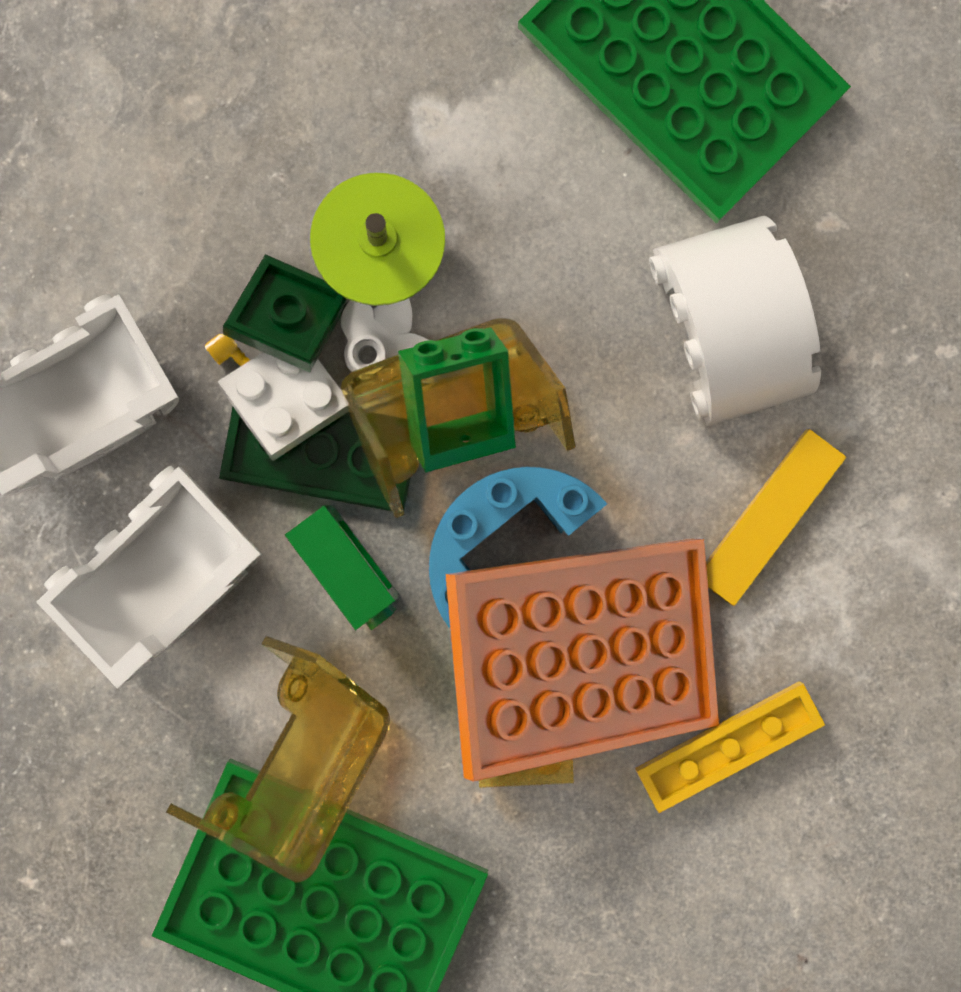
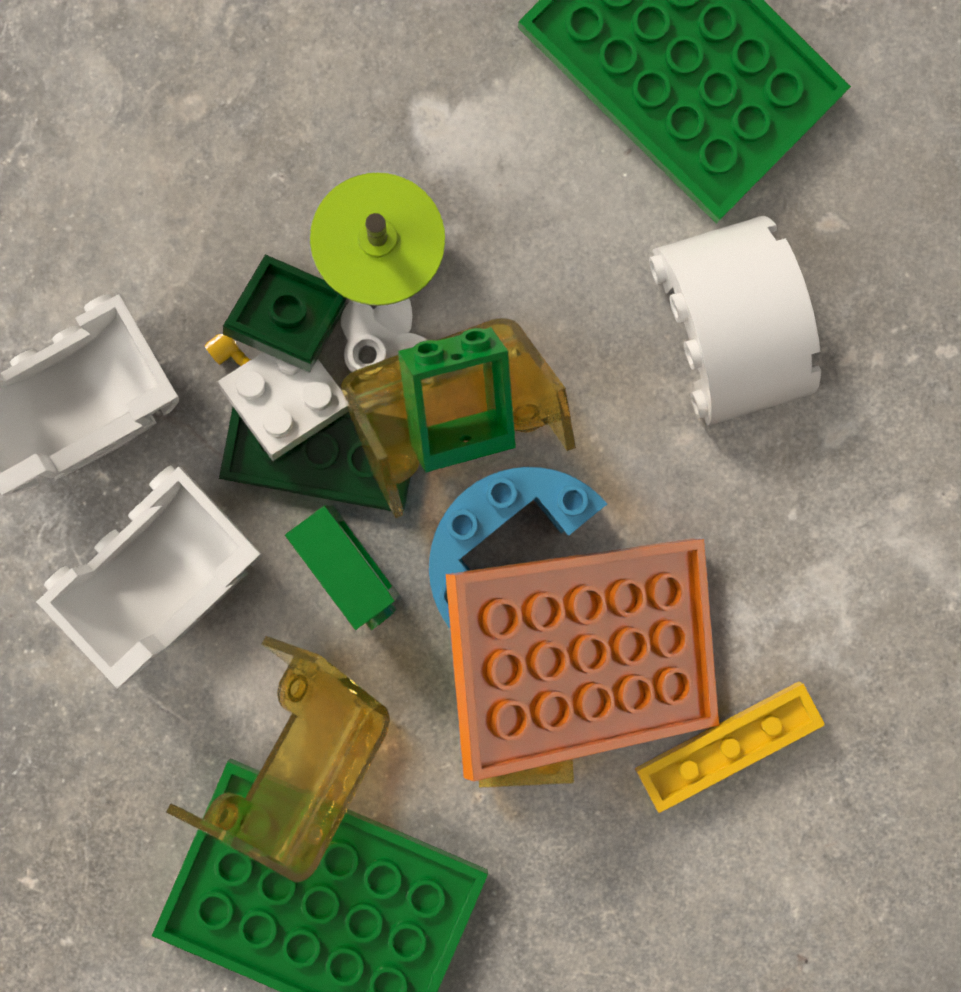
yellow tile [706,429,846,606] -> none

